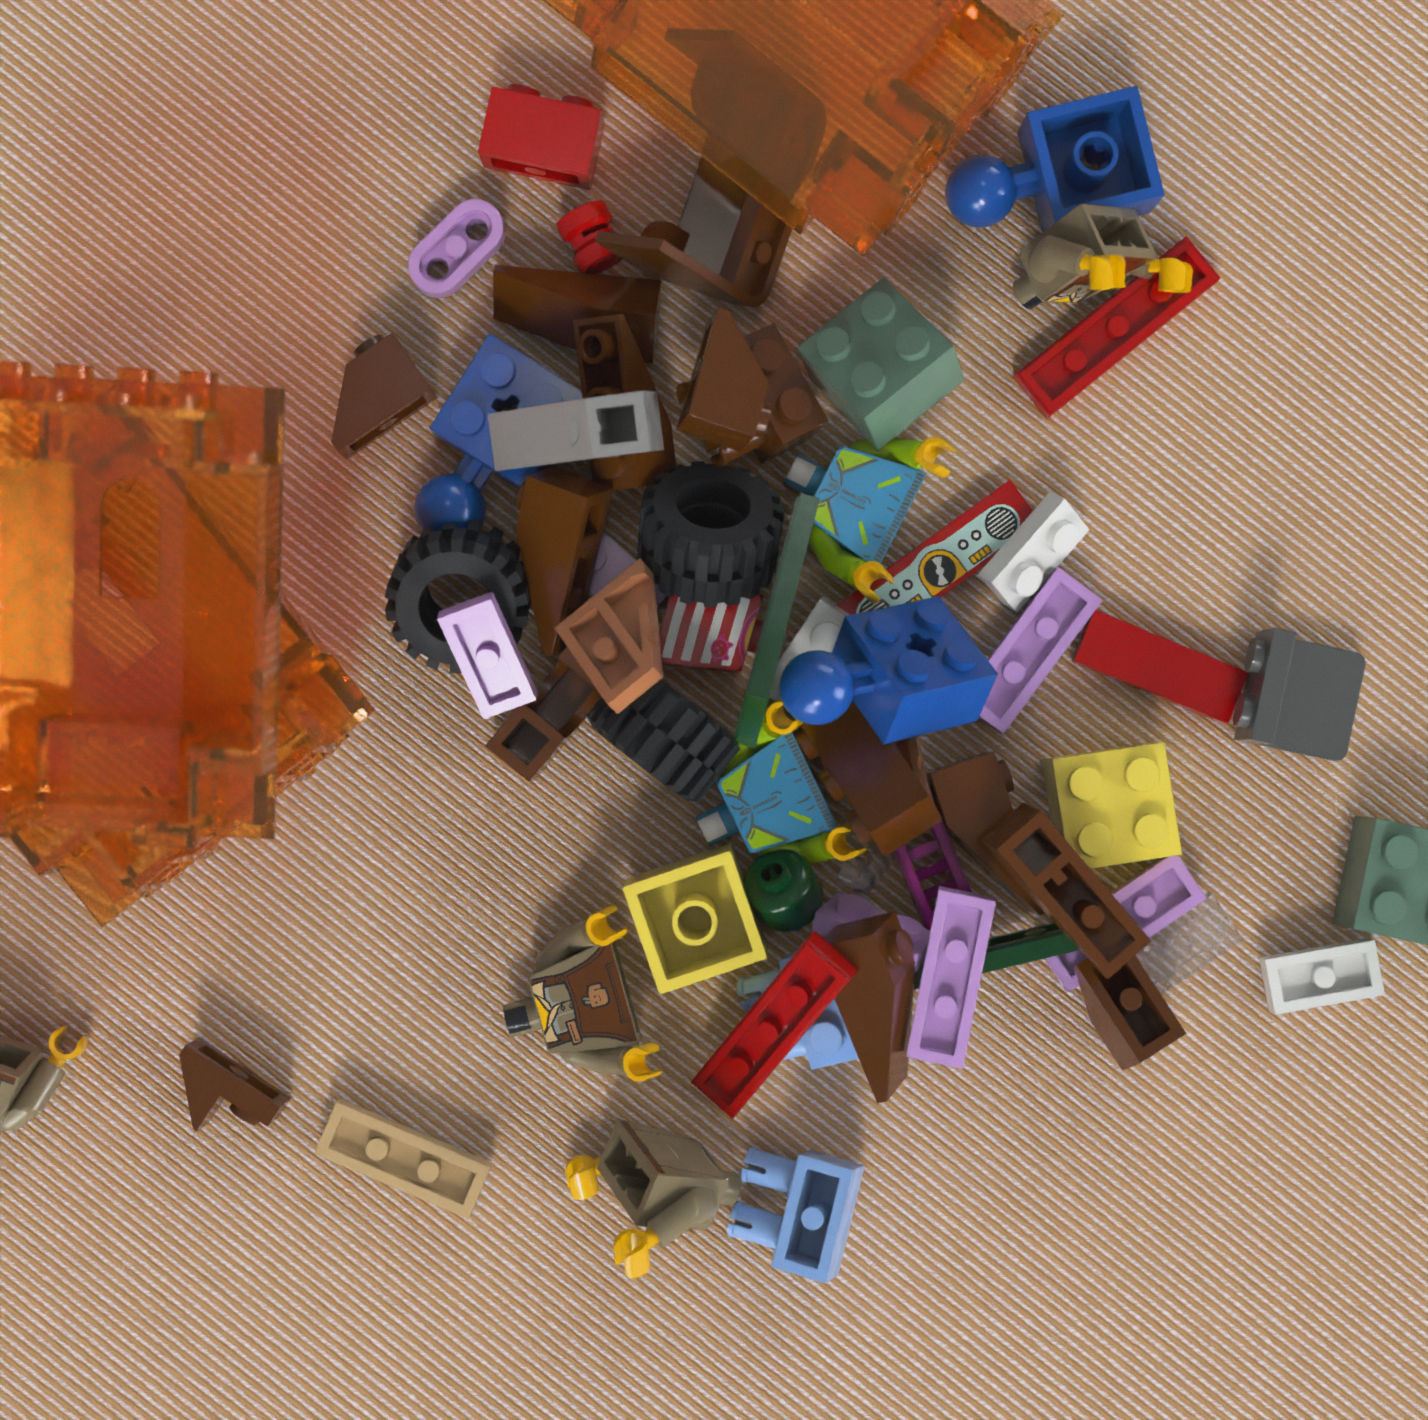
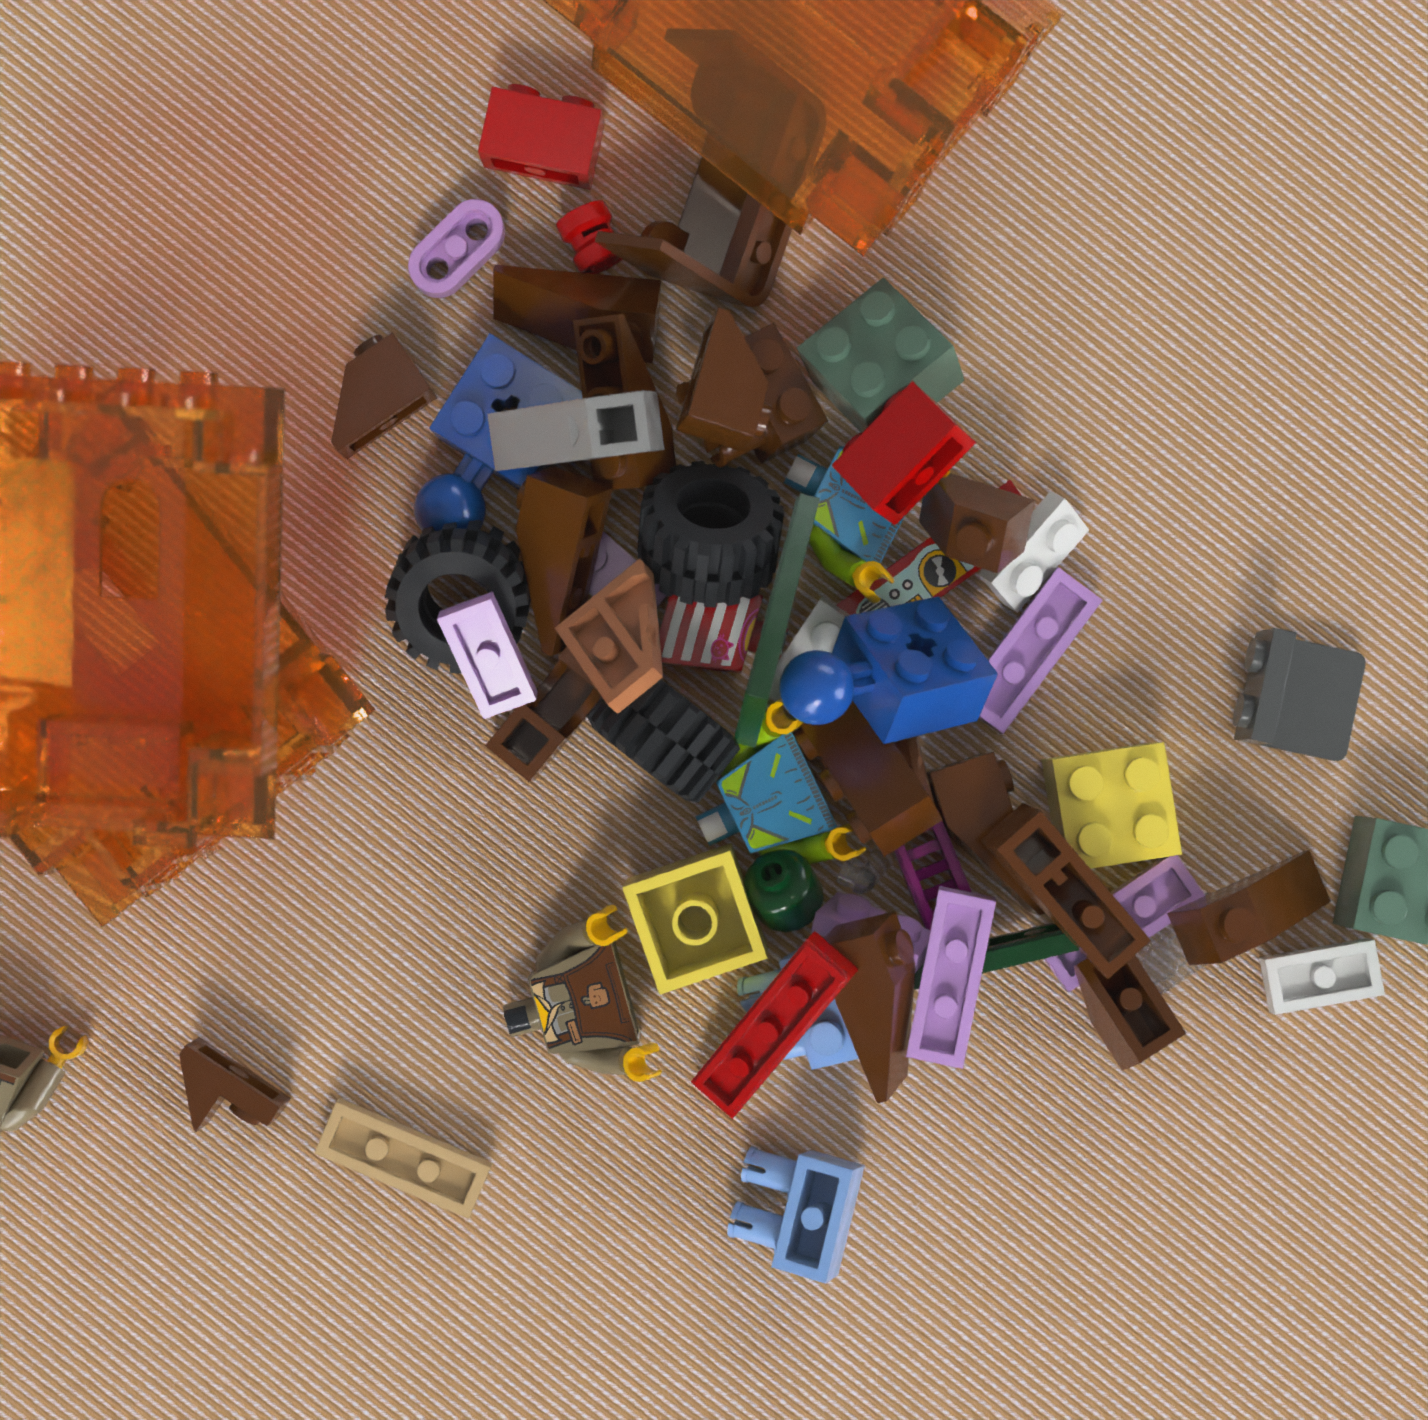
dark tan torso [565,1119,741,1278] -> none
blue brick [945,86,1165,233] -> none
red tile [1012,236,1221,419] -> none
dark tan torso [1013,204,1193,309] -> none
red tile [1071,610,1249,724] -> none
none -> red brick [831,381,976,525]
none -> reddish brown slope [919,473,1035,574]
none -> reddish brown slope [1167,850,1331,965]

